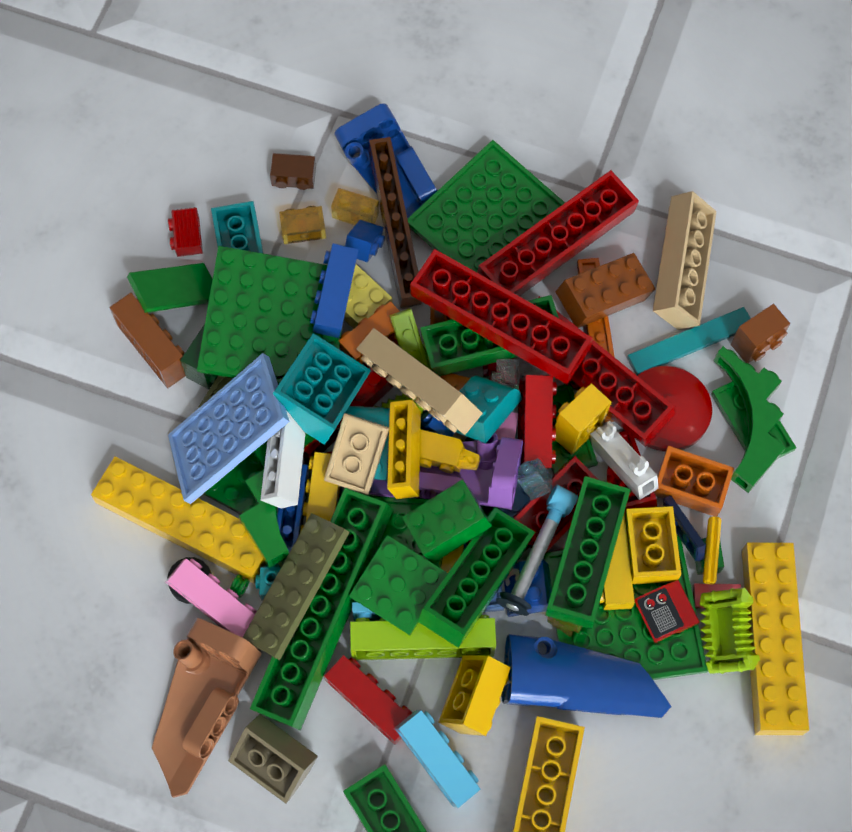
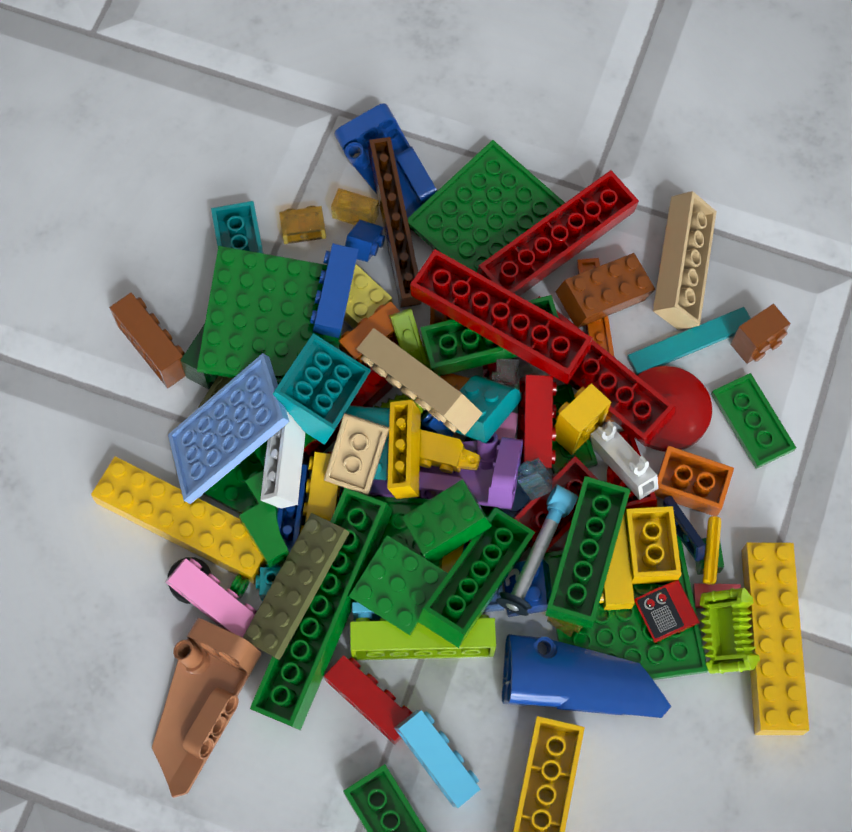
green tile [127,263,213,313] -> none
red brick [168,207,203,257] -> none
dark tan slope [228,714,318,804] -> none
reddish brown brick [270,153,316,190] -> none
yellow brick [438,655,511,736] -> none
green arch [714,346,786,493] -> none

